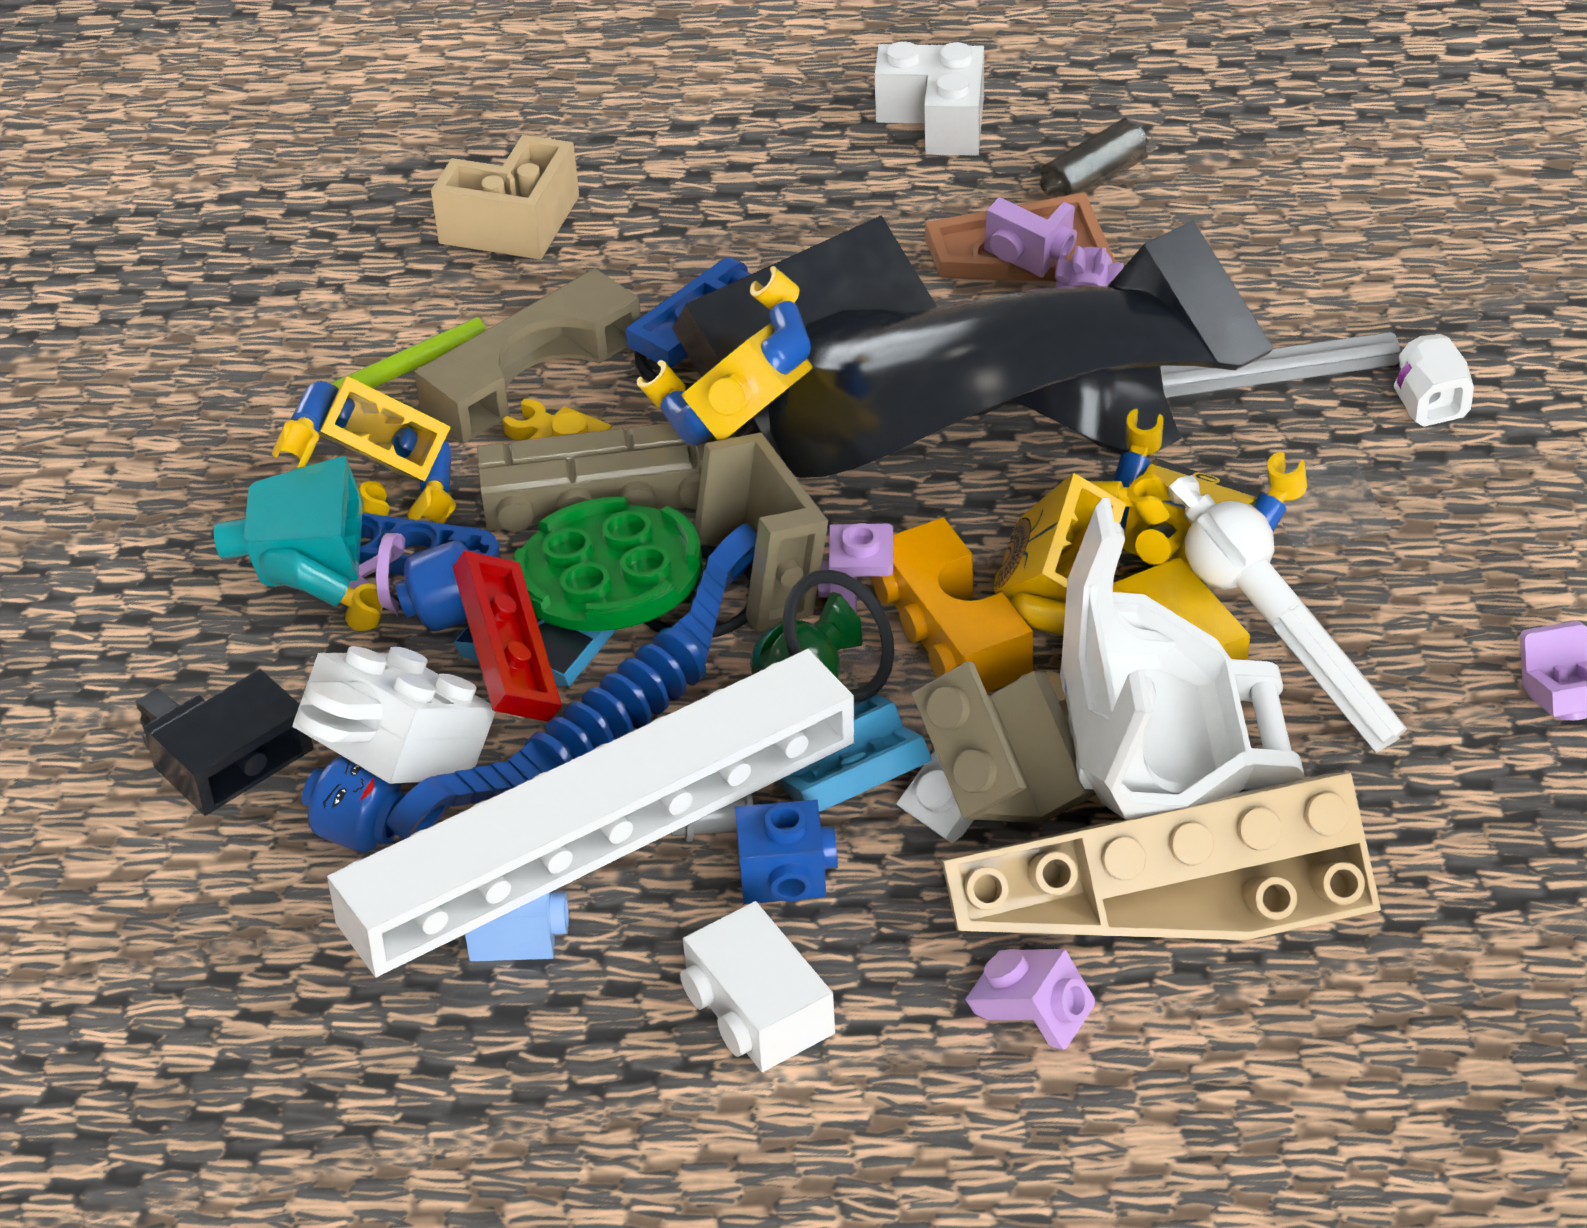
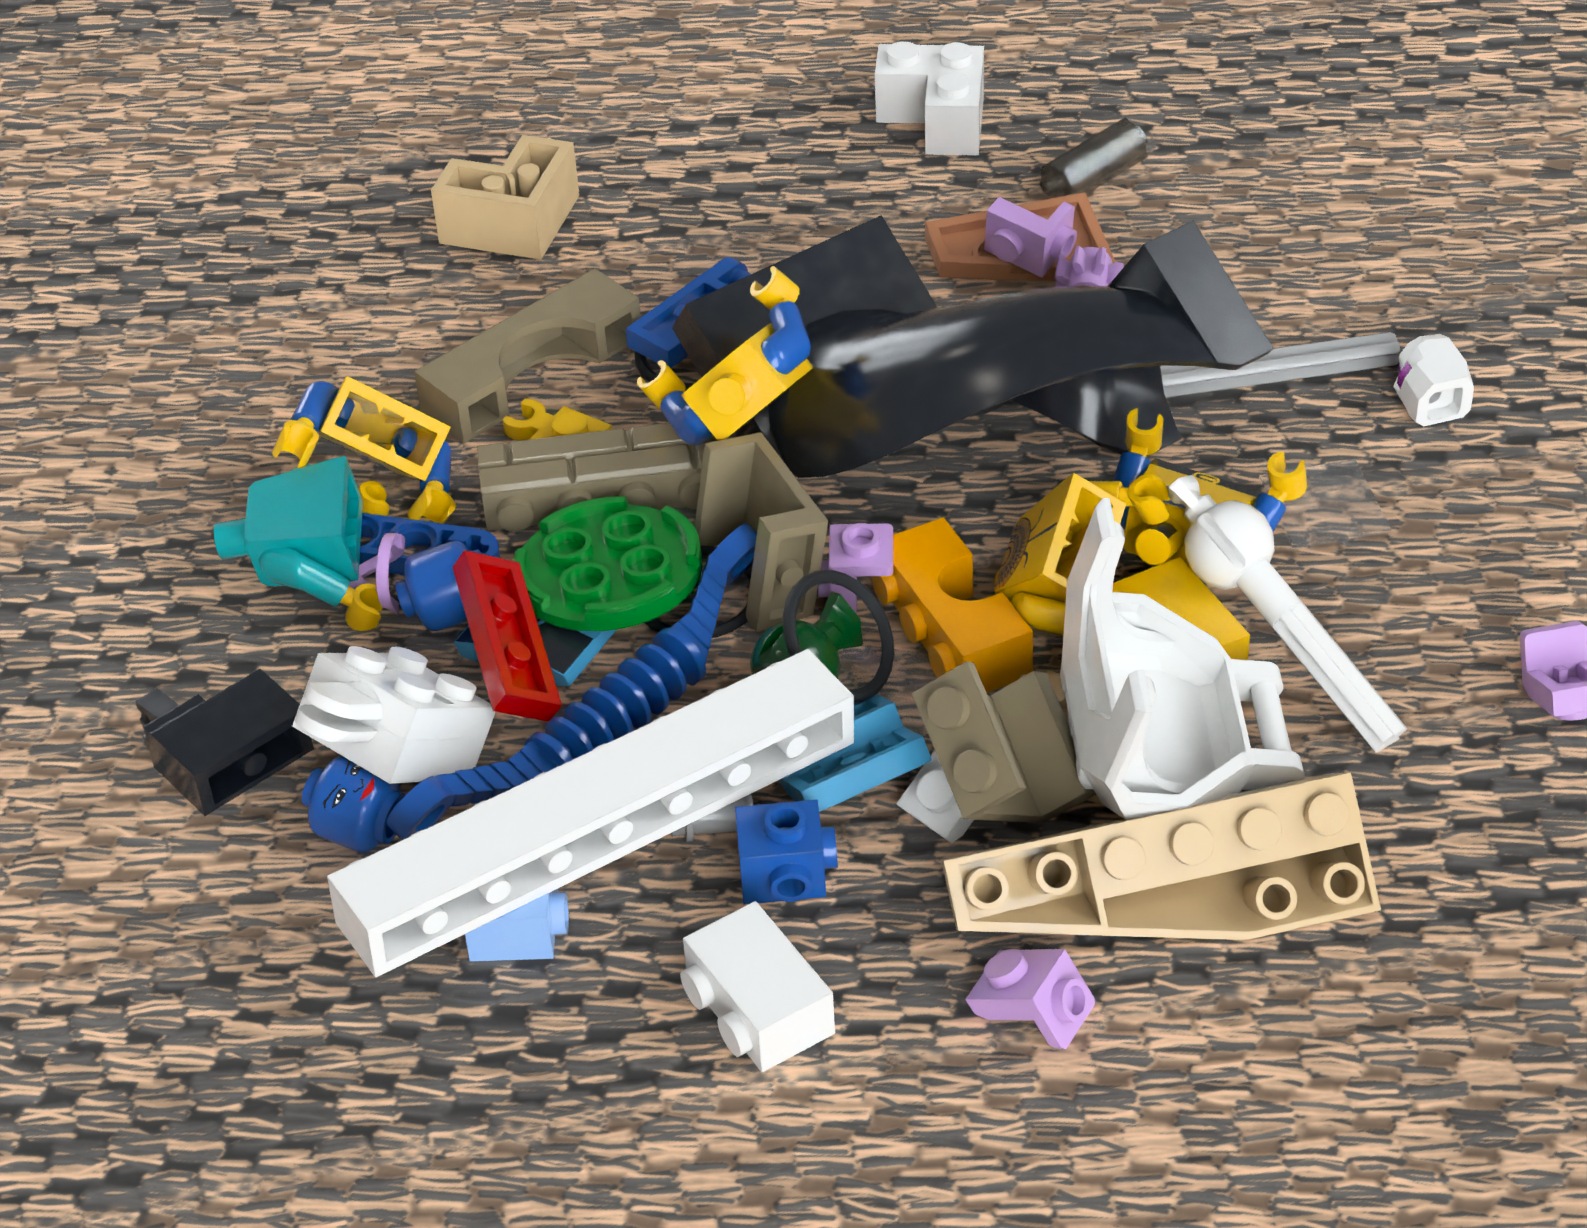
lime piece [330,317,486,389] -> none

